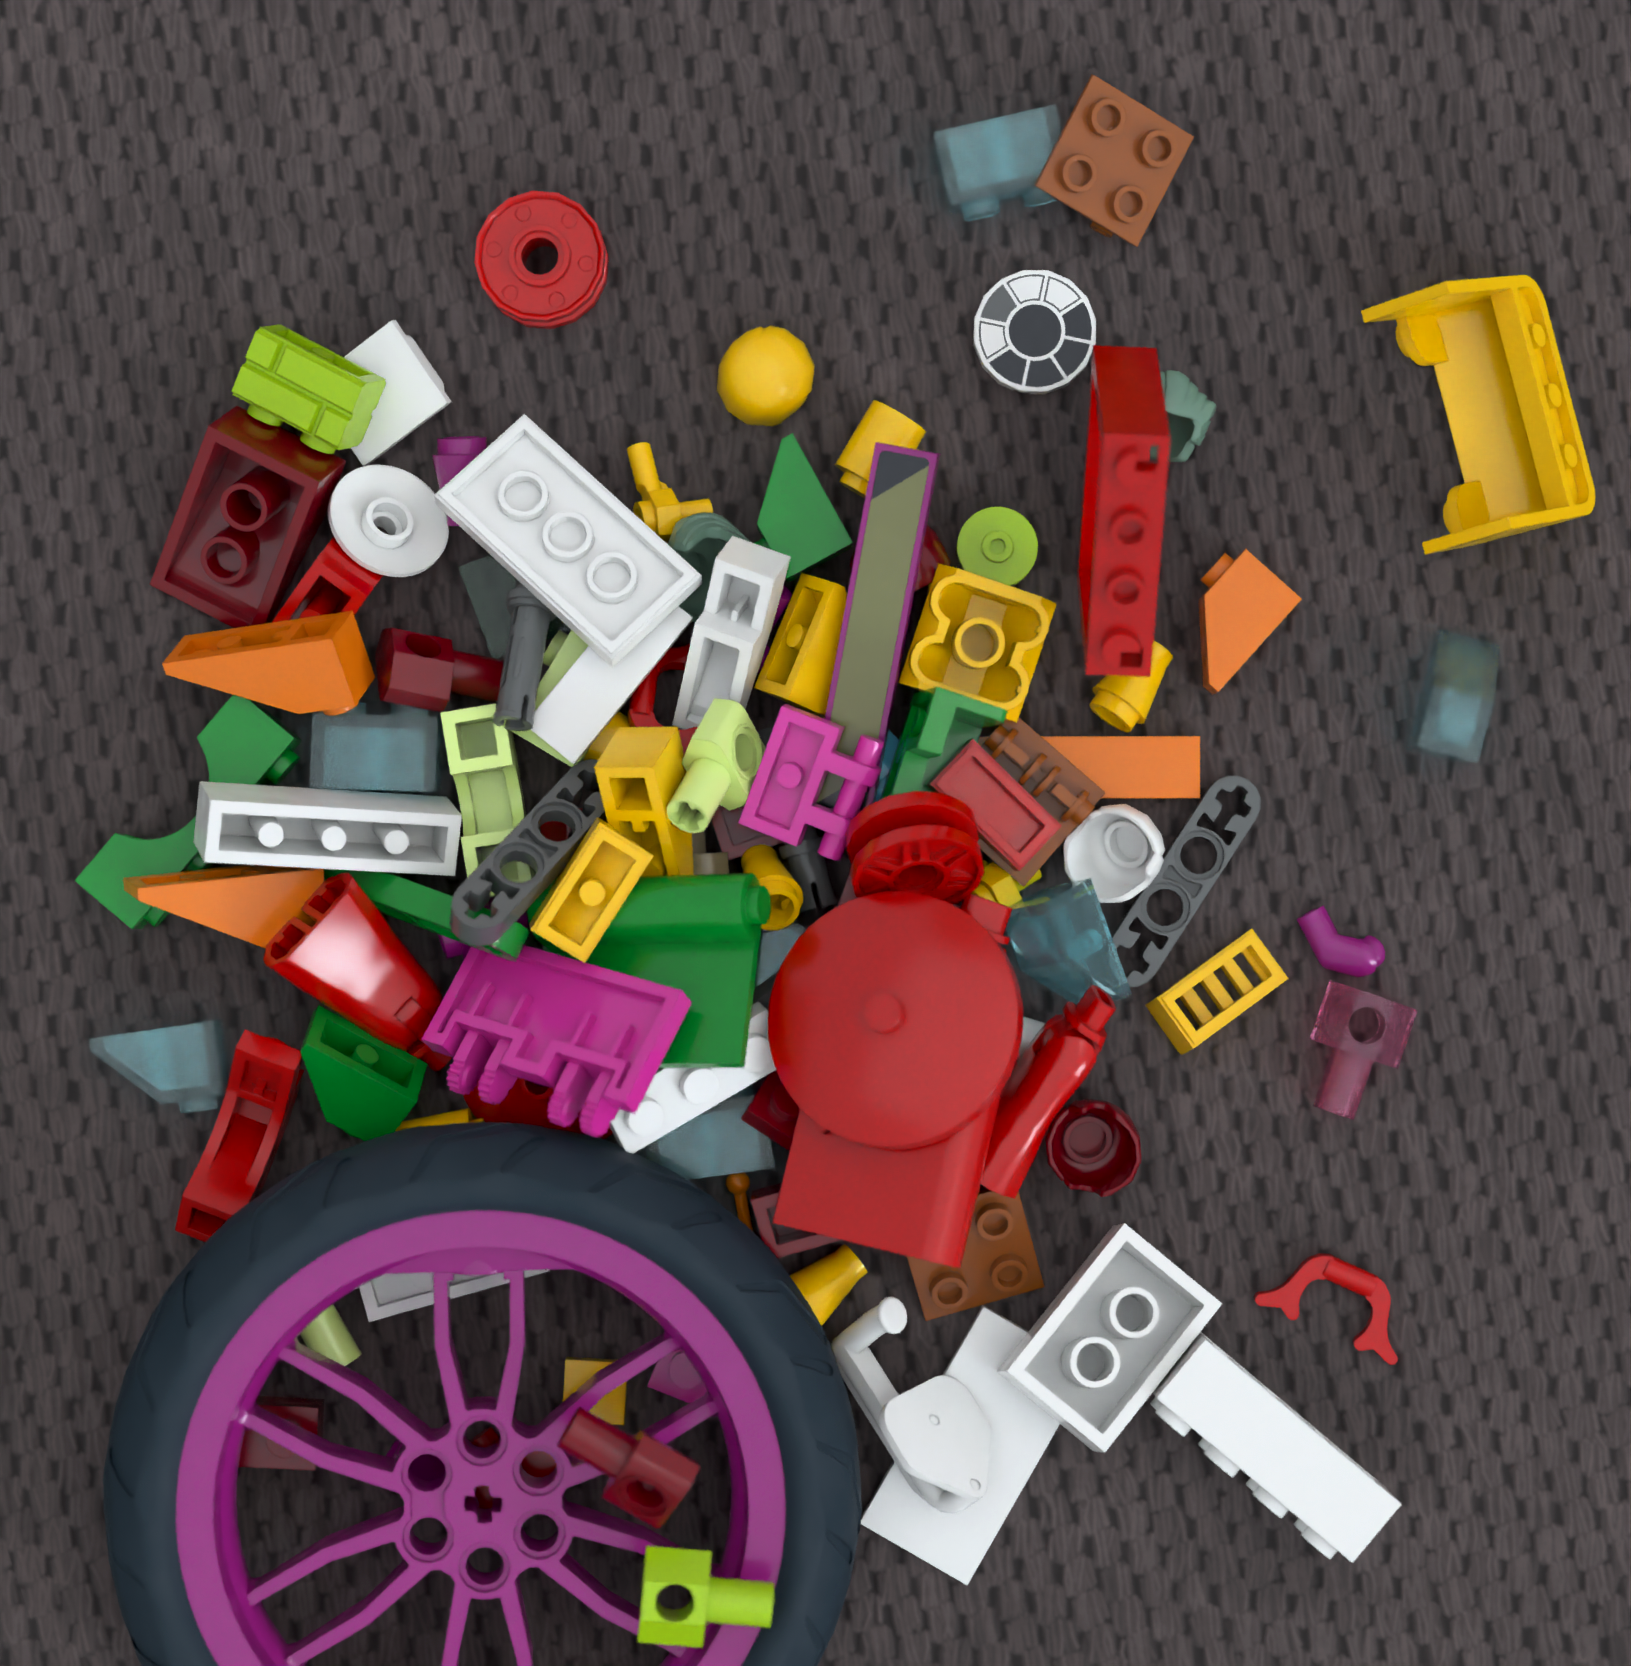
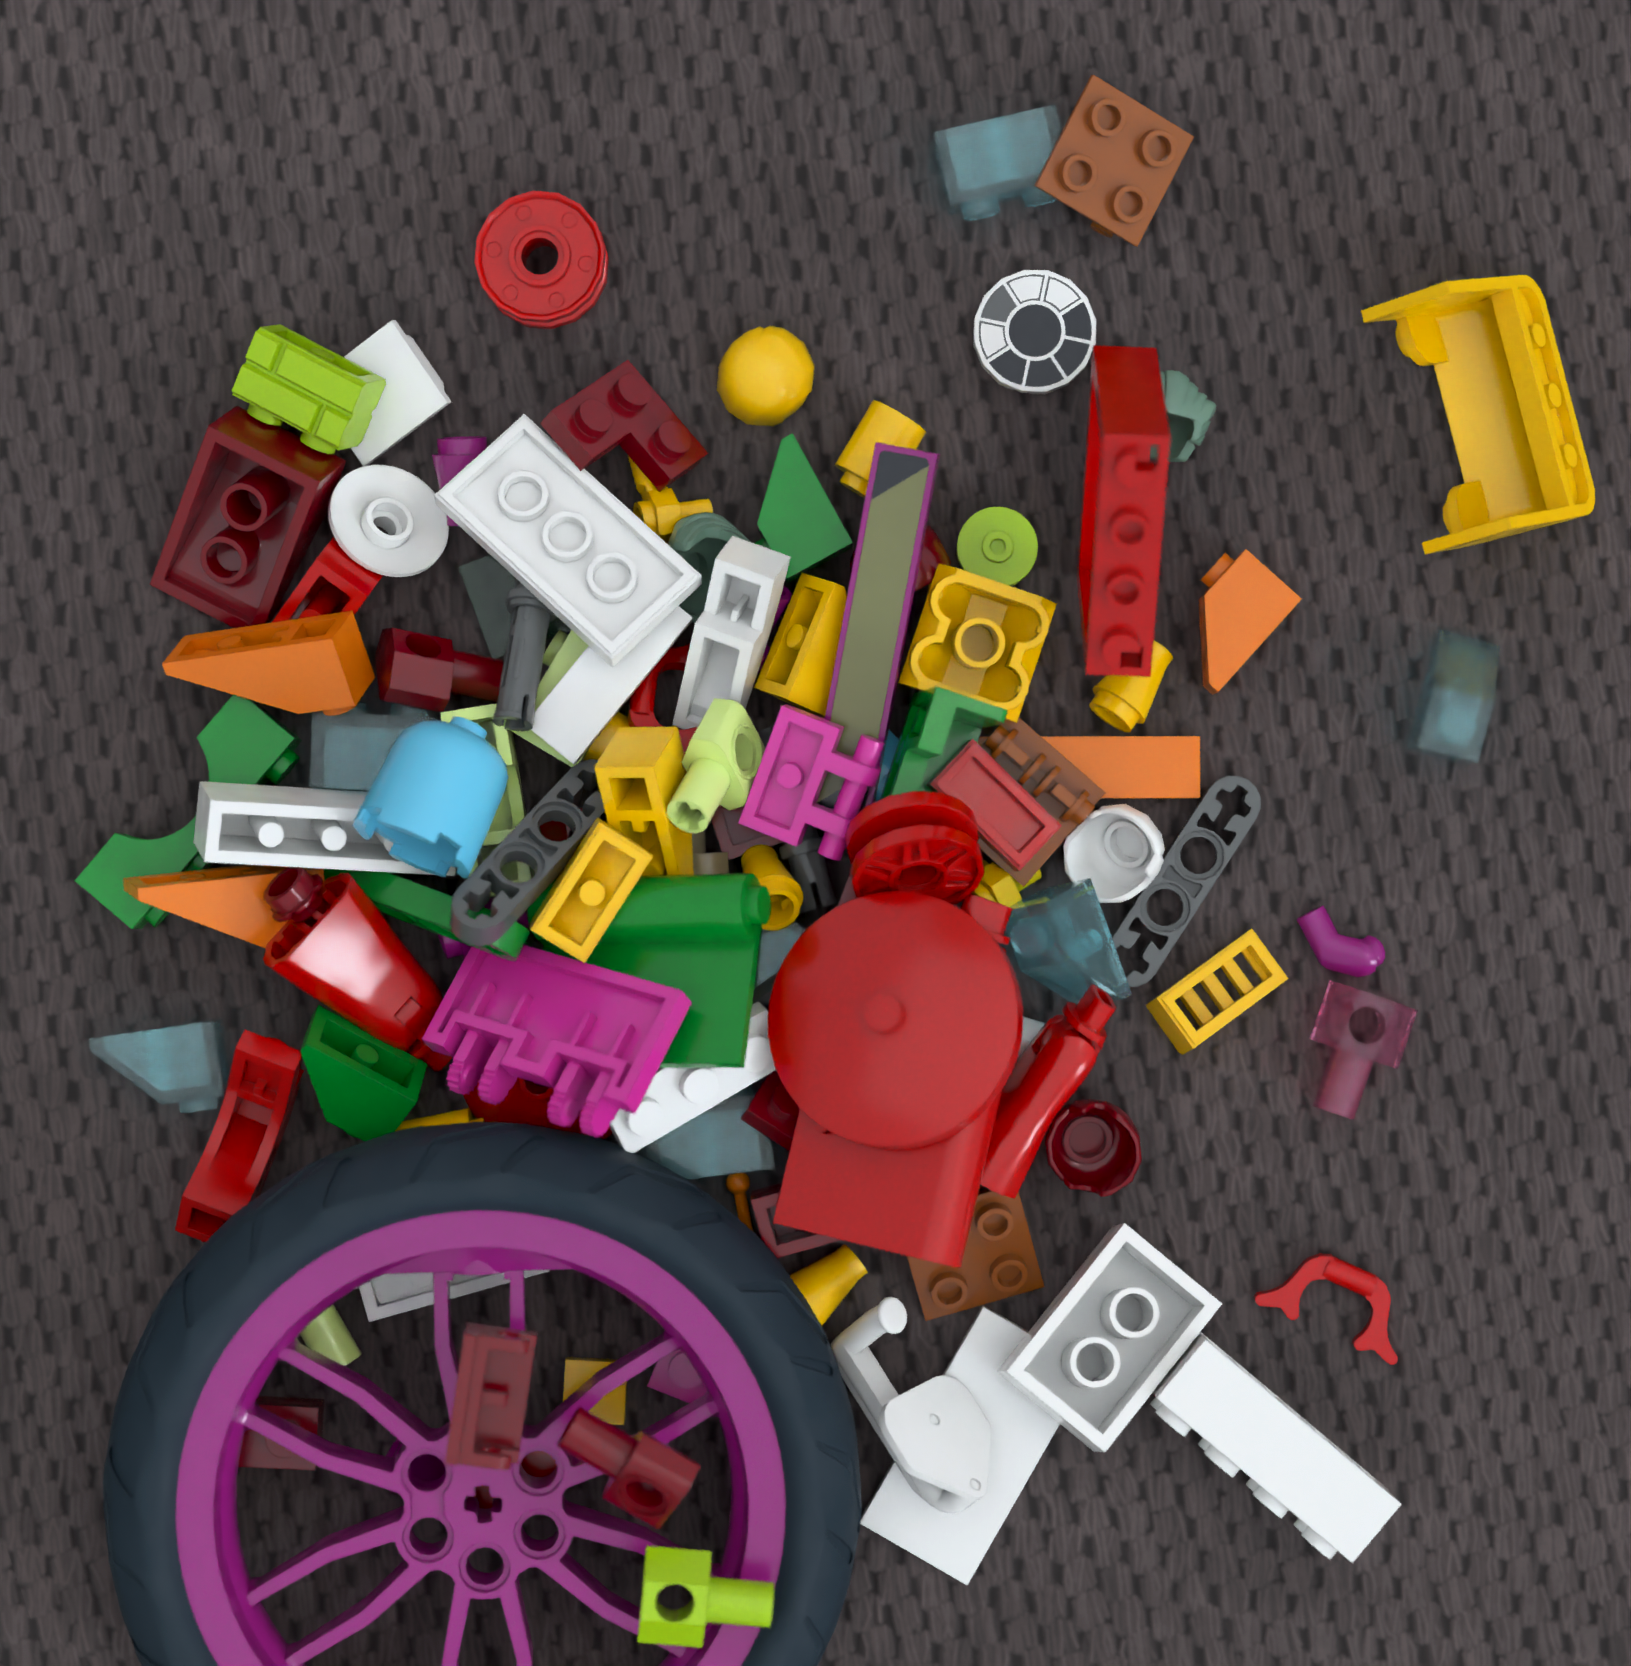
none -> dark red plate [263,867,323,922]
none -> medium azure cylinder [353,717,508,879]
none -> dark red hinge [445,1322,537,1470]
none -> dark red plate [540,360,708,492]

